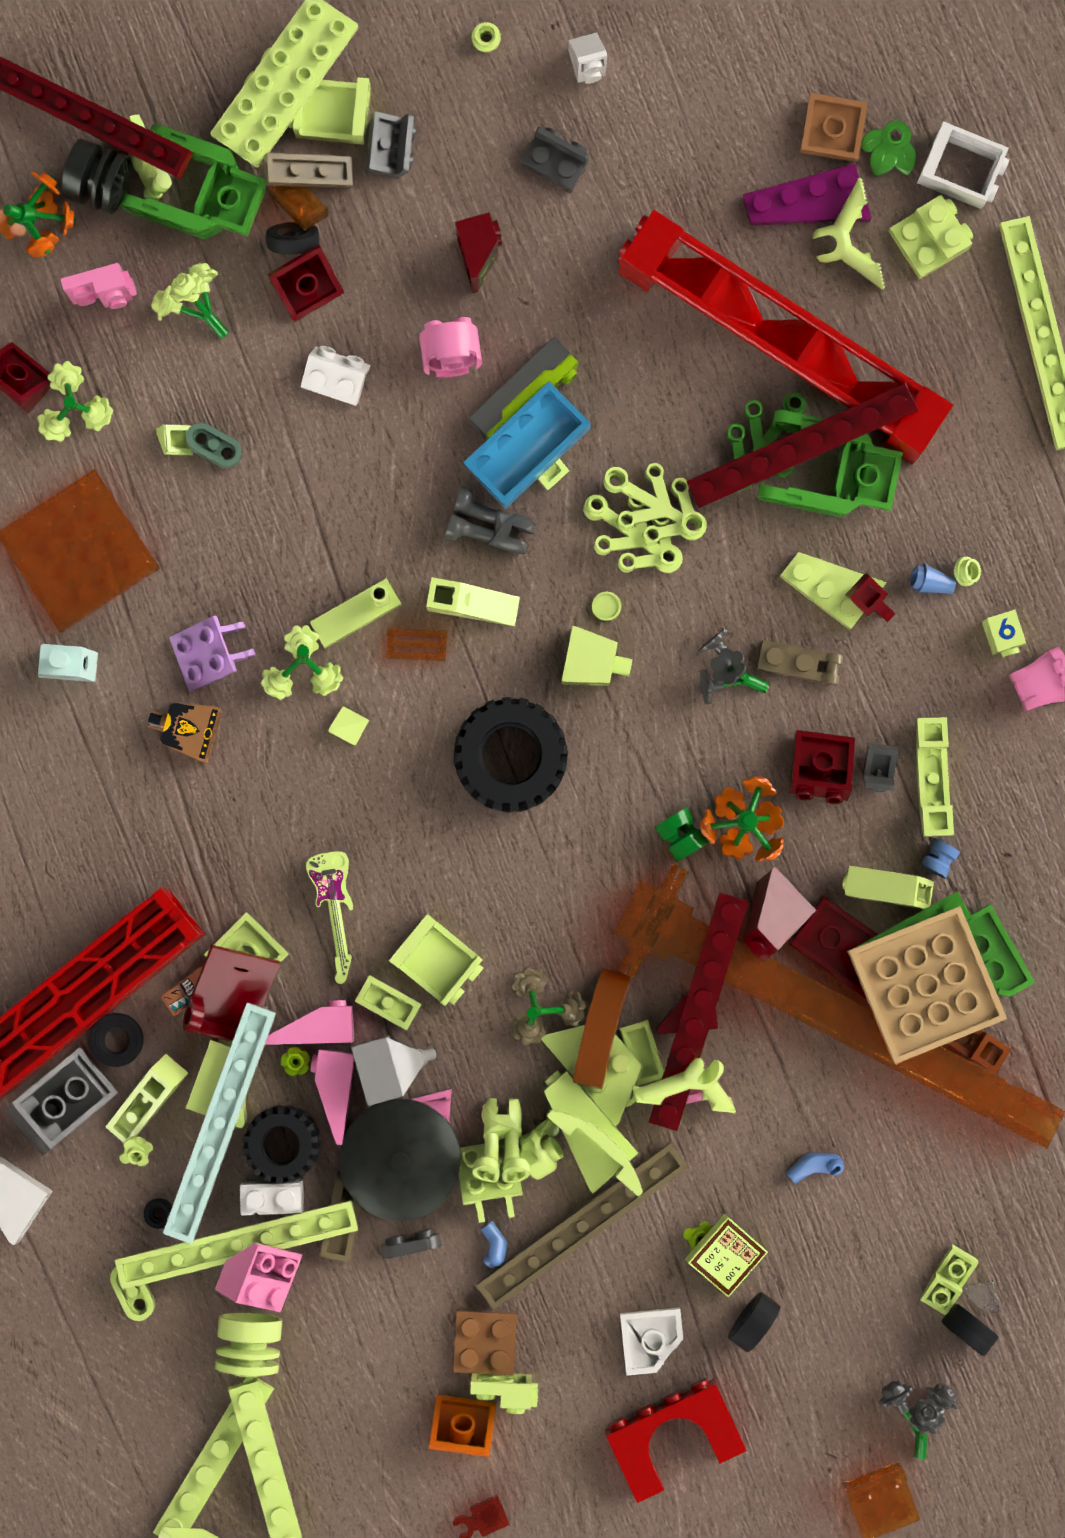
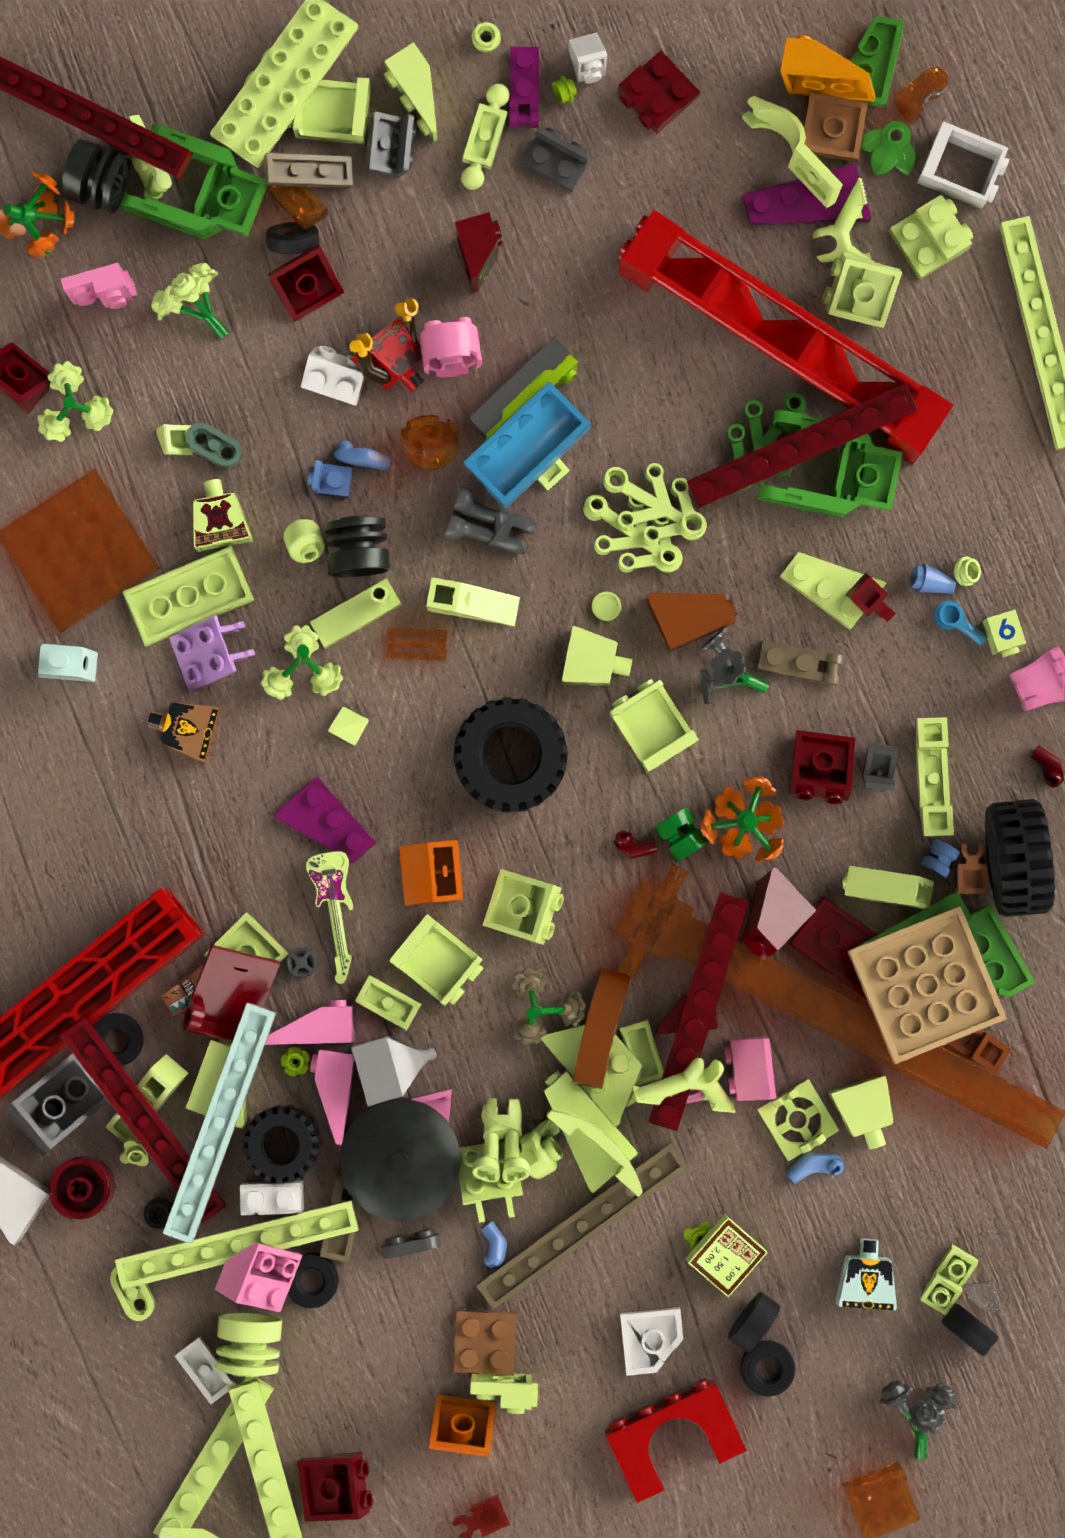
none -> dark red brick [49,1155,116,1219]
none -> dark red plate [59,1015,226,1224]
none -> yellowish green tile [122,546,255,647]
none -> white plate [175,1336,236,1405]
none -> torso [193,479,253,552]
none -> magenta wing [273,777,377,863]
none -> yellowish green head [283,519,326,563]
none -> dark grey wheel [286,948,318,977]
none -> black tyre [287,1253,339,1308]
none -> dark red plate [297,1452,373,1522]
none -> medium blue bracket [307,460,353,499]
none -> pearl dark grey wheel [324,515,390,578]
none -> medium blue arm [334,441,391,471]
none -> torso [349,299,425,393]
none -> yellowish green slope [383,42,438,142]
none -> orange slope [399,840,464,906]
none -> clear orange cylinder [400,415,460,471]
none -> yellowish green plate [461,83,509,190]
none -> yellowish green plate [483,869,564,945]
none -> magenta plate [509,47,539,128]
none -> lime plate [552,75,577,104]
none -> yellowish green panel [609,679,699,773]
none -> dark red arm [614,830,658,859]
none -> dark red plate [618,50,701,134]
none -> dark orange slope [645,593,738,652]
none -> bright pink slope [724,1036,776,1101]
none -> black tyre [740,1340,795,1396]
none -> yellowish green piece [742,96,843,208]
none -> yellowish green piece [757,1078,839,1161]
none -> light orange slope [780,35,875,102]
none -> yellowish green plate [822,252,902,328]
none -> yellowish green torso [828,1074,893,1150]
none -> torso [835,1238,897,1310]
none -> bright green wing [850,16,904,108]
none -> clear orange leg [893,67,949,125]
none -> dark azure plate [934,601,988,646]
none -> nougat plate [956,843,988,894]
none -> black tyre [985,799,1055,917]
none -> dark red arm [1030,745,1064,788]

